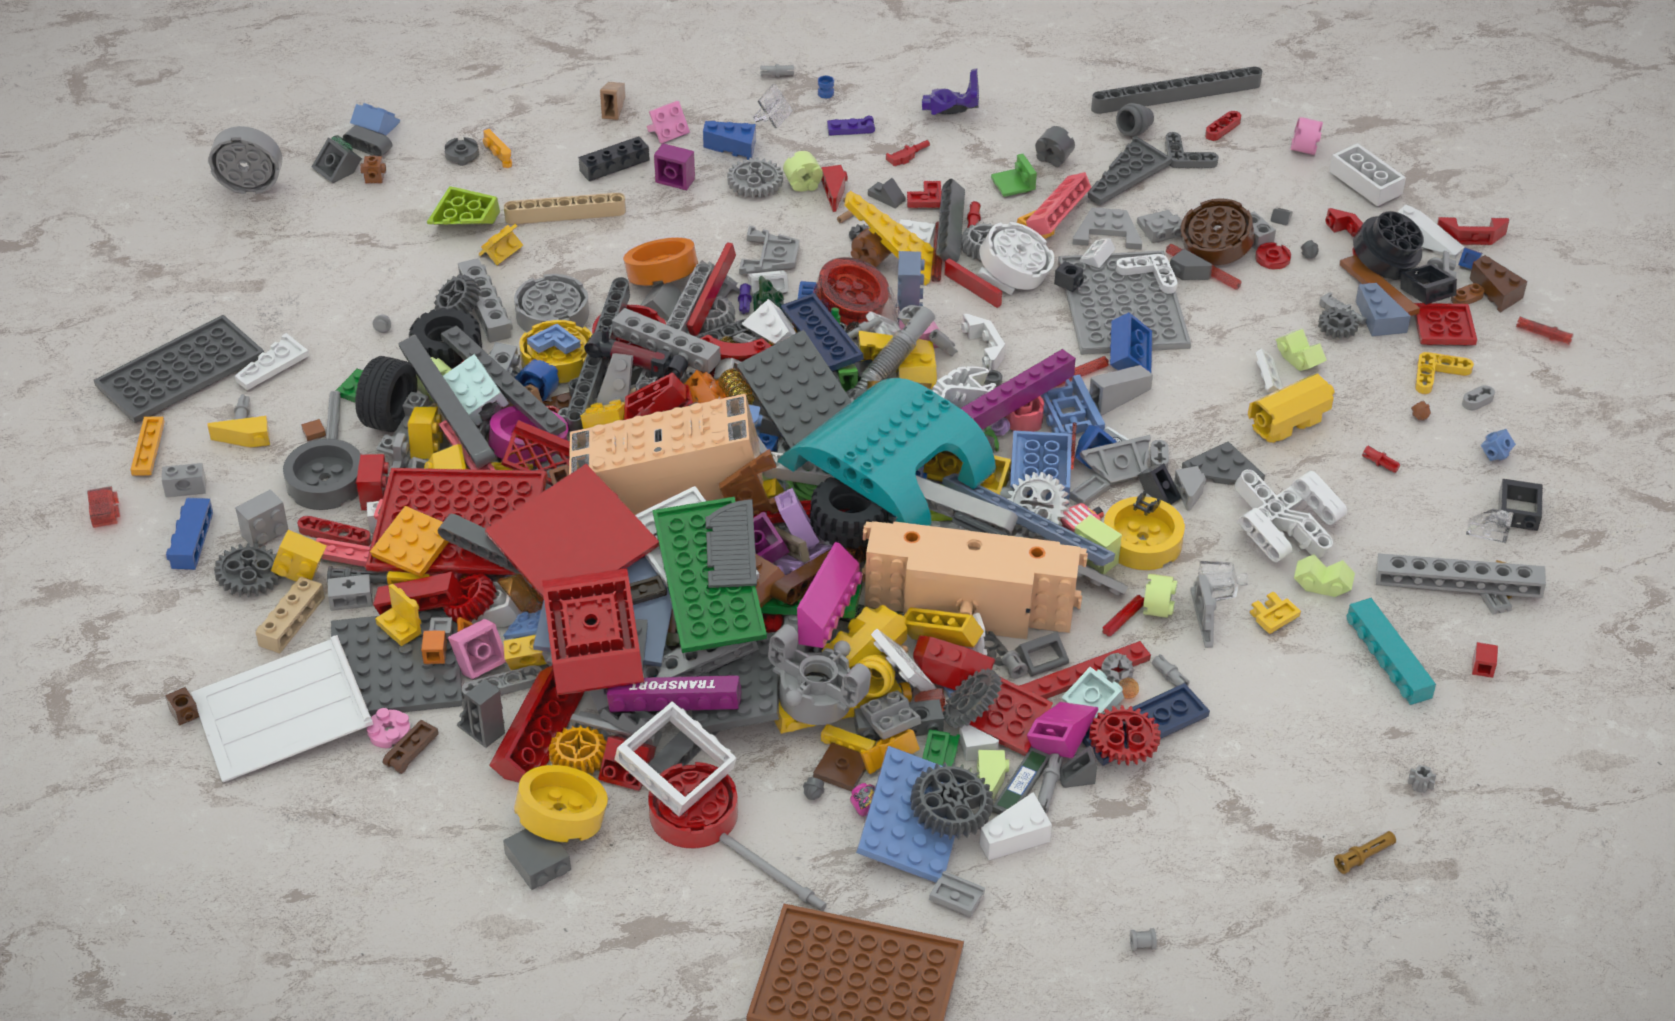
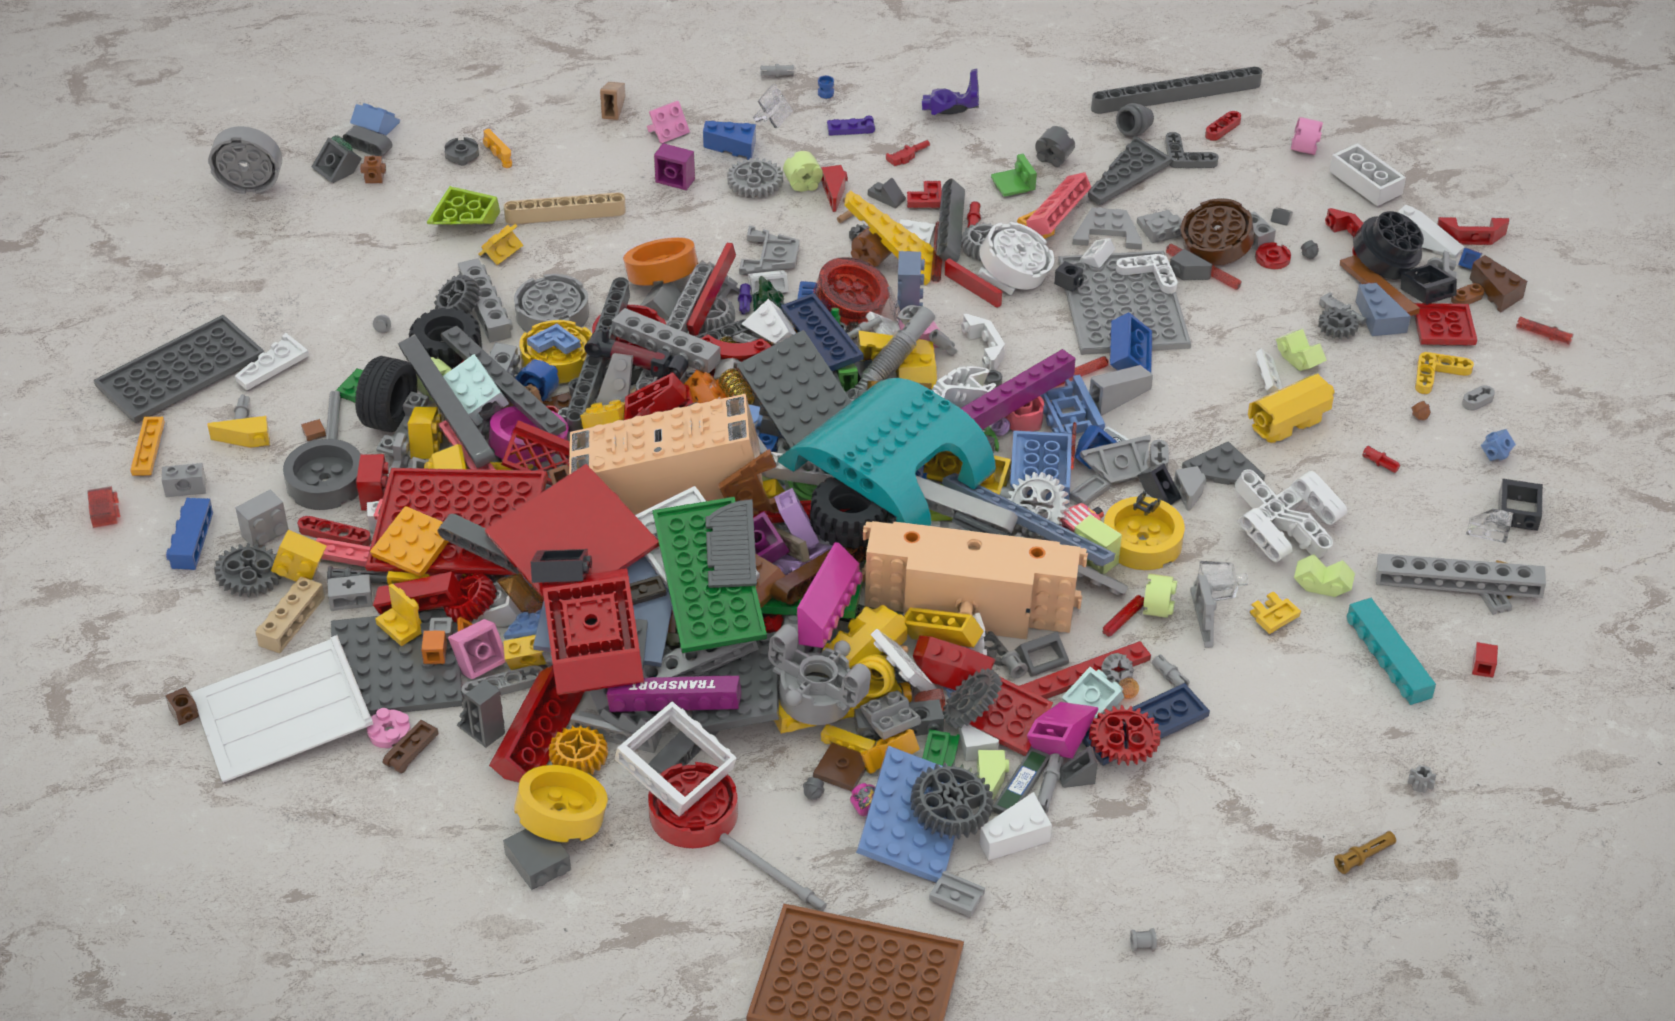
black brick [578,136,650,181] -> none
red slope [598,736,656,791] -> none
none -> black window [530,549,592,583]

